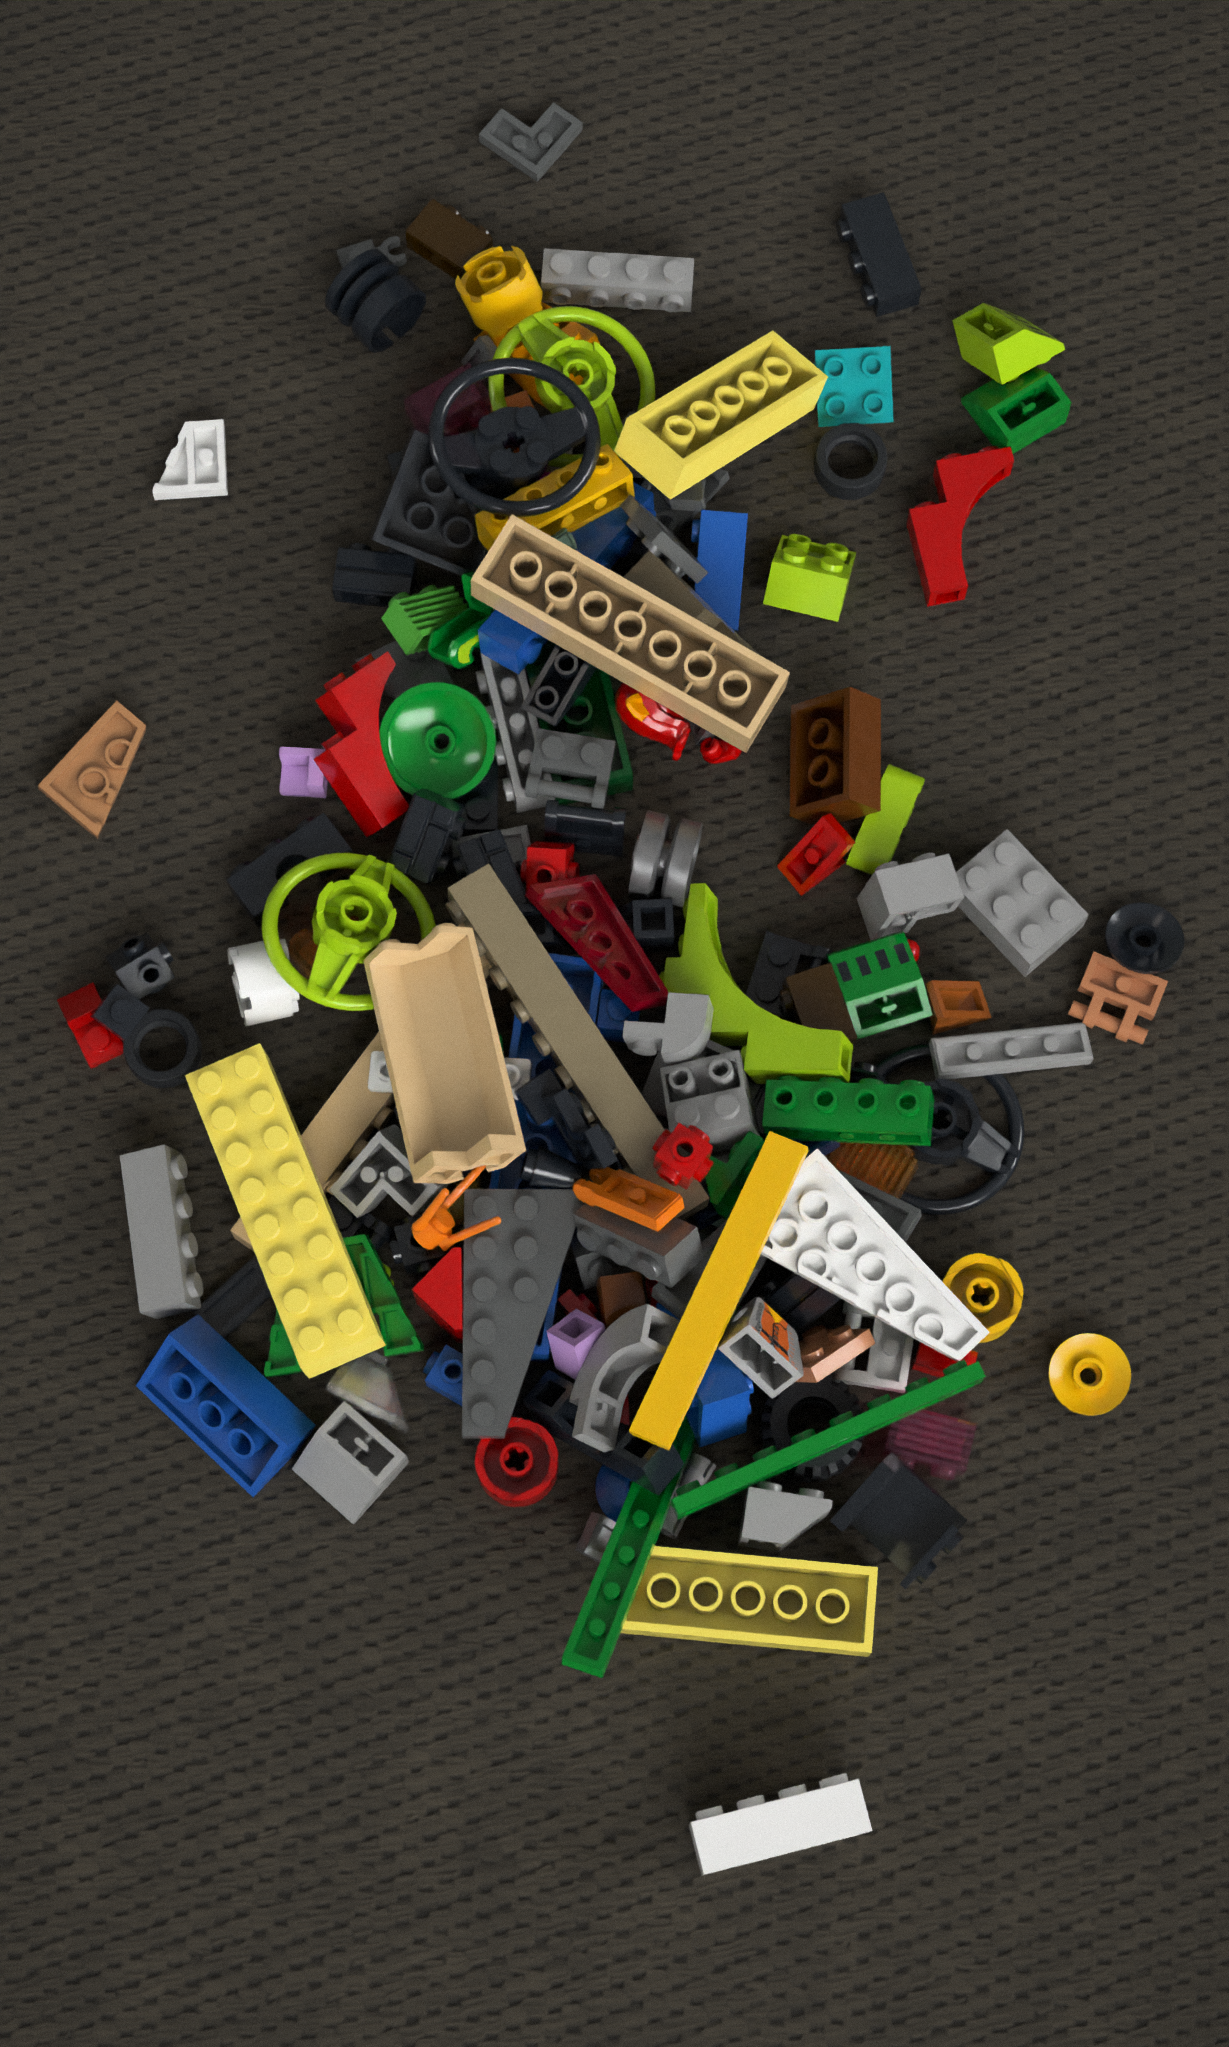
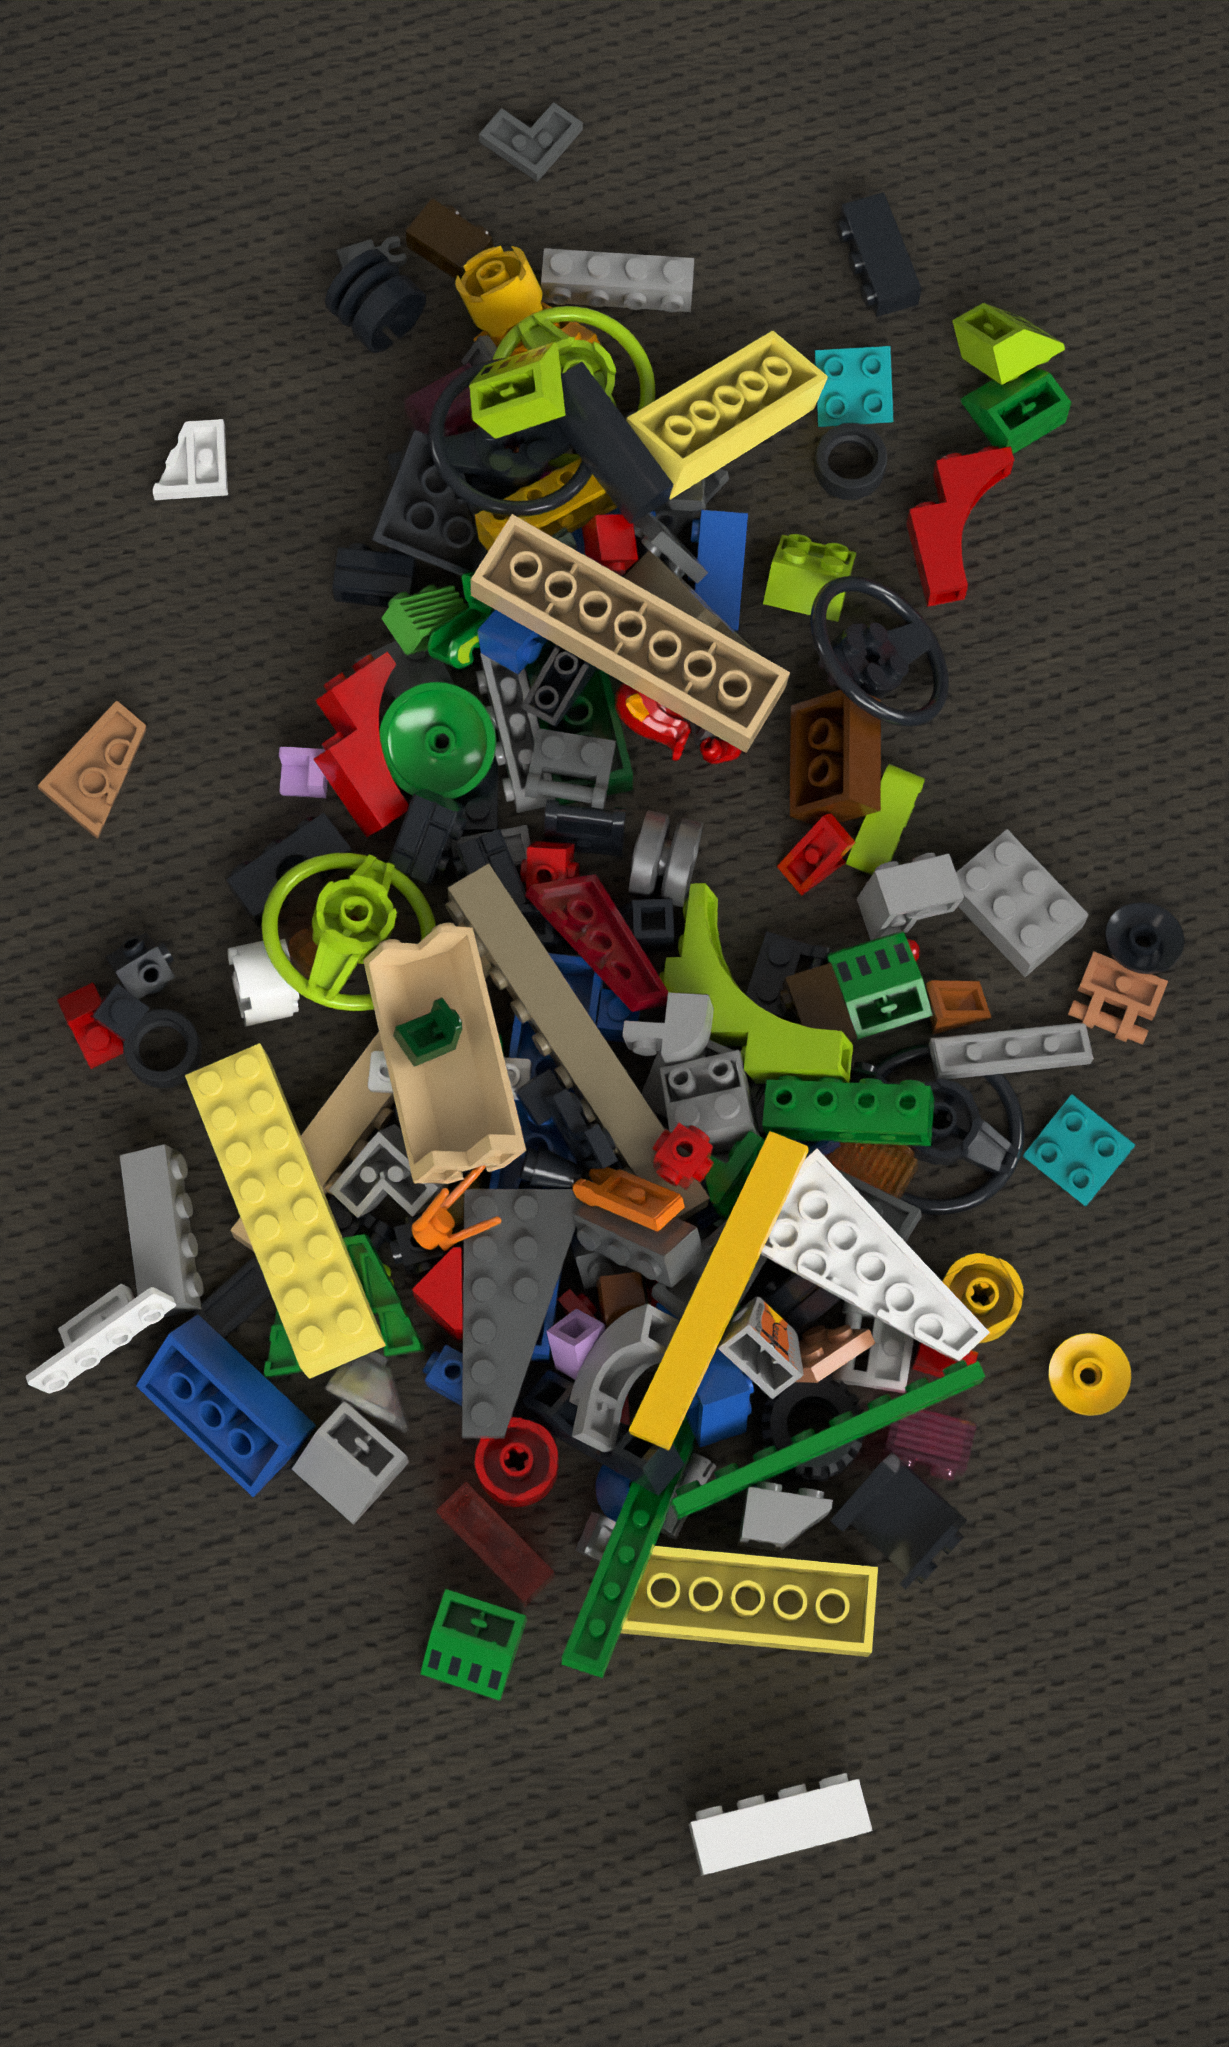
none -> white bracket [26,1284,176,1394]
none -> dark green bracket [393,997,462,1067]
none -> green slope [420,1589,527,1701]
none -> clear red brick [436,1482,555,1607]
none -> lime slope [469,342,565,439]
none -> black brick [553,362,674,524]
none -> red brick [582,514,638,576]
none -> black piece [810,576,949,727]
none -> teal hinge [1023,1094,1136,1207]

